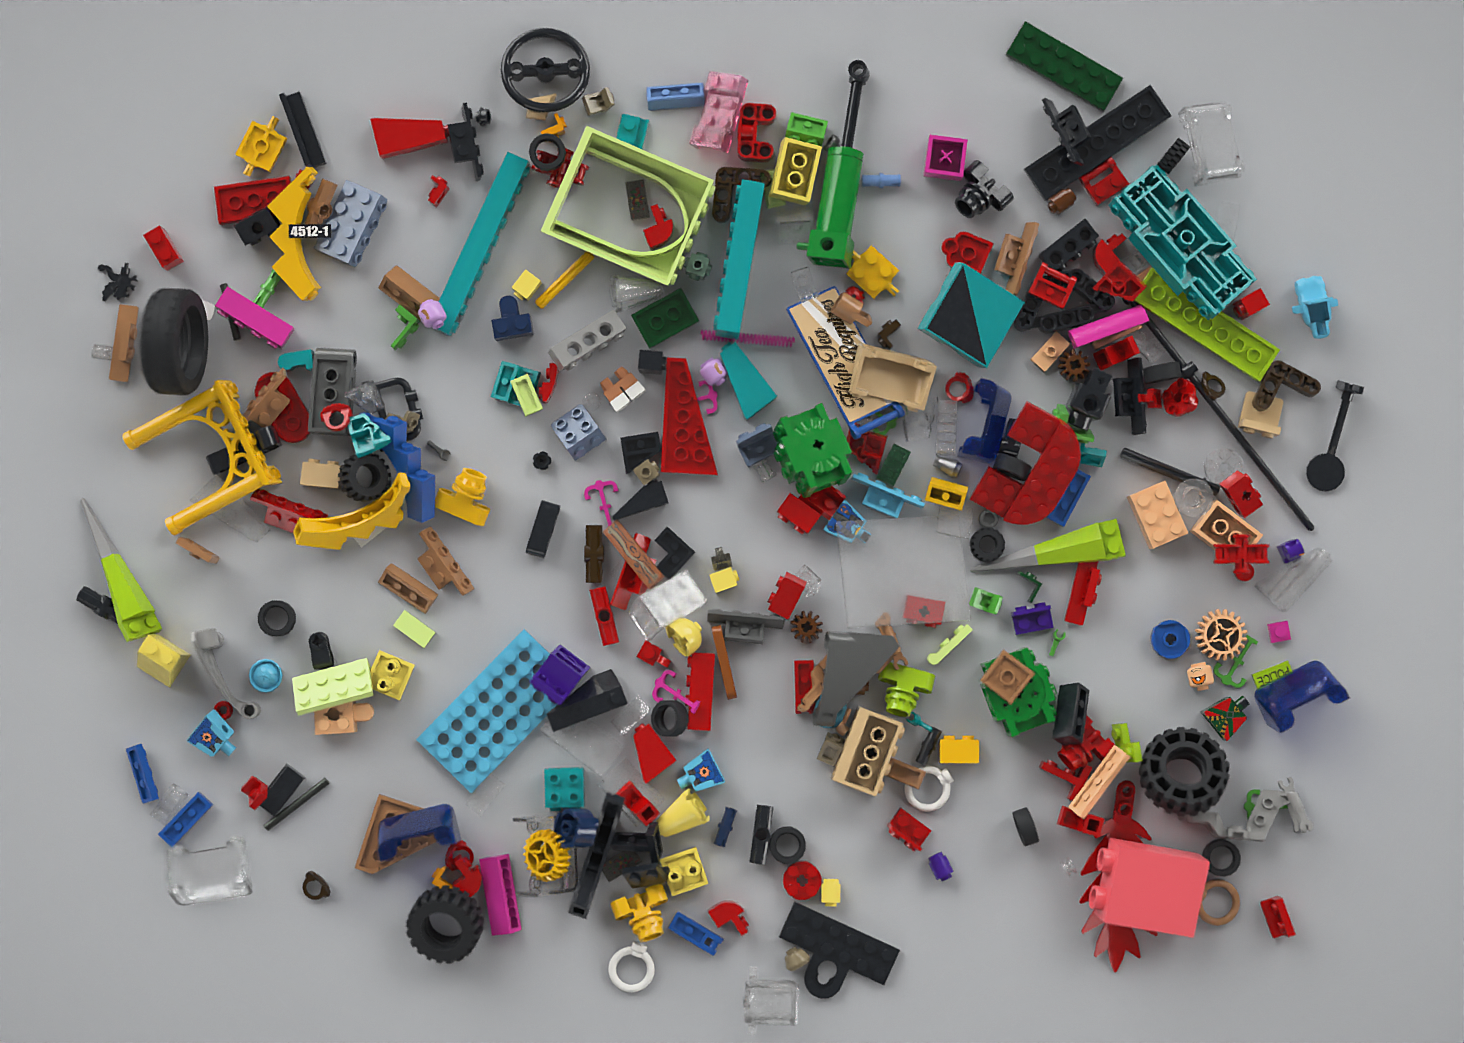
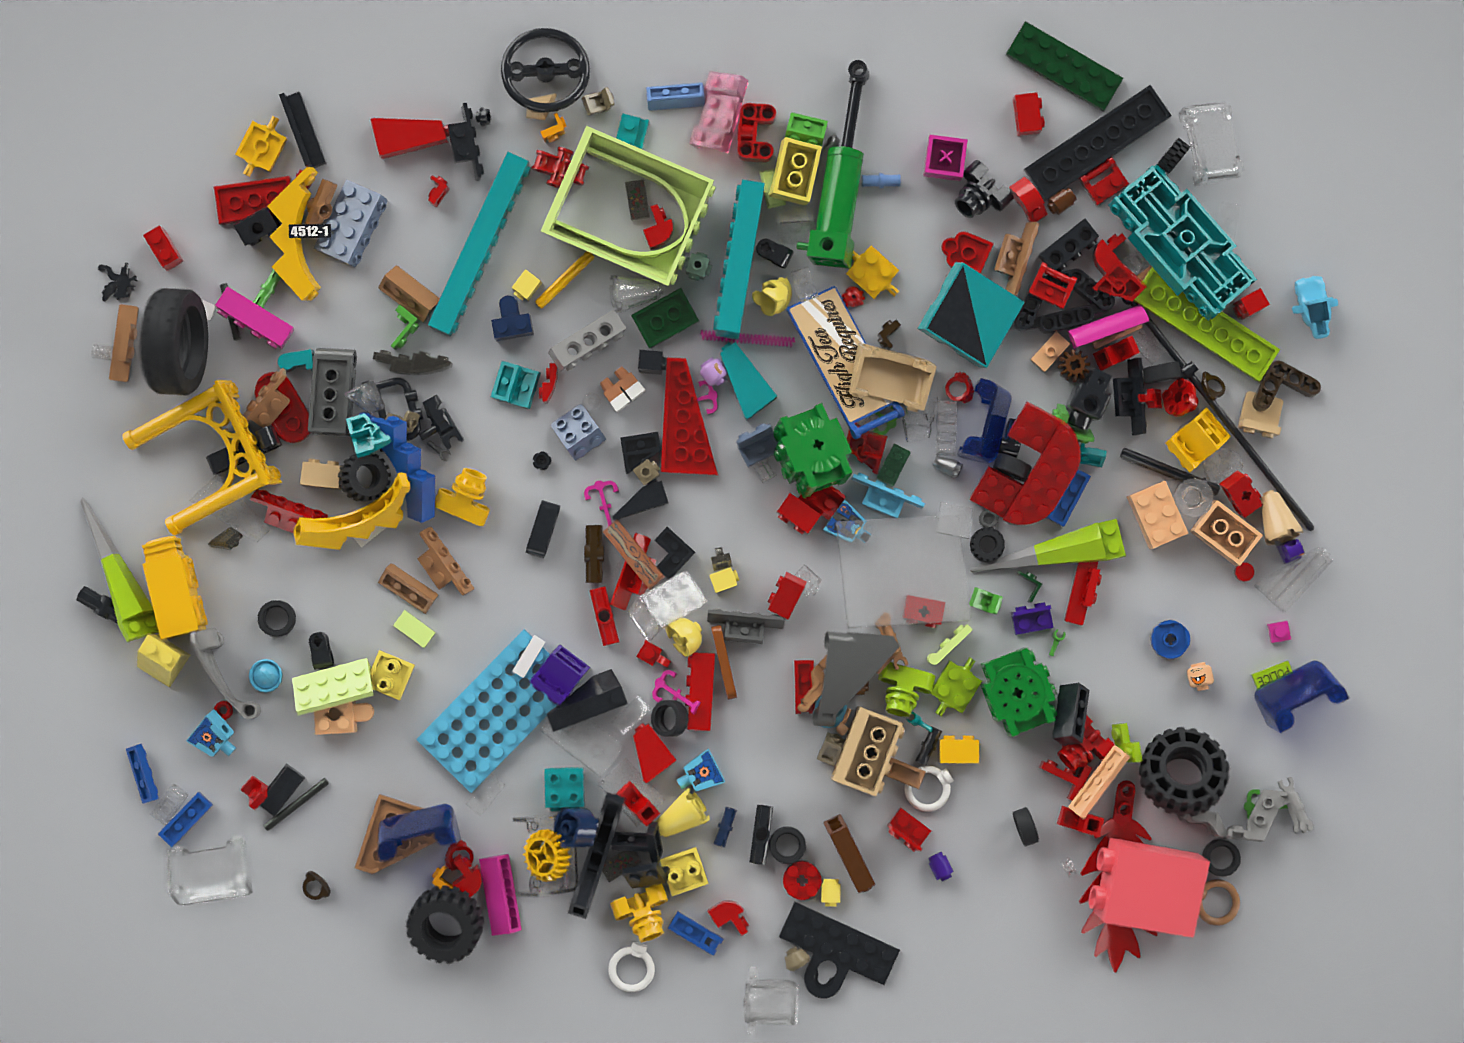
medium nougat plate [176,537,220,564] -> none
red piece [320,403,353,432] -> none
lavender head [418,299,447,329] -> none
yellowish green tile [510,374,543,417] -> none
black tyre [529,133,566,171] -> none
dark brown beam [712,167,772,223] -> none
reddish brown gear [791,611,823,643] -> none
medium nougat piece [831,292,872,327] -> none
yellow brick [925,477,968,511] -> none
medium nougat plate [980,650,1035,704] -> none
black bracket [1042,98,1092,166] -> none
light nougat gear [1195,609,1247,661] -> none
torso [1200,696,1250,741] -> none
red axle [1213,534,1270,574] -> none
bright green piece [1214,635,1258,688] -> none
red bracket [1260,896,1296,938] -> none
black piece [1306,380,1364,491] -> none
none -> yellow piece [142,536,208,639]
none -> clear smoke piece [208,527,243,550]
none -> clear smoke slope [373,350,453,375]
none -> black piece [419,395,464,450]
none -> white sticker [513,635,545,678]
none -> light yellow helmet [752,277,792,316]
none -> black piece [756,238,794,269]
none -> reddish brown slope [823,814,876,893]
none -> lime plate [930,657,982,717]
none -> red brick [1009,177,1048,222]
none -> red brick [1013,92,1045,136]
none -> yellow bracket [1165,407,1231,473]
none -> tan cone [1260,490,1303,546]

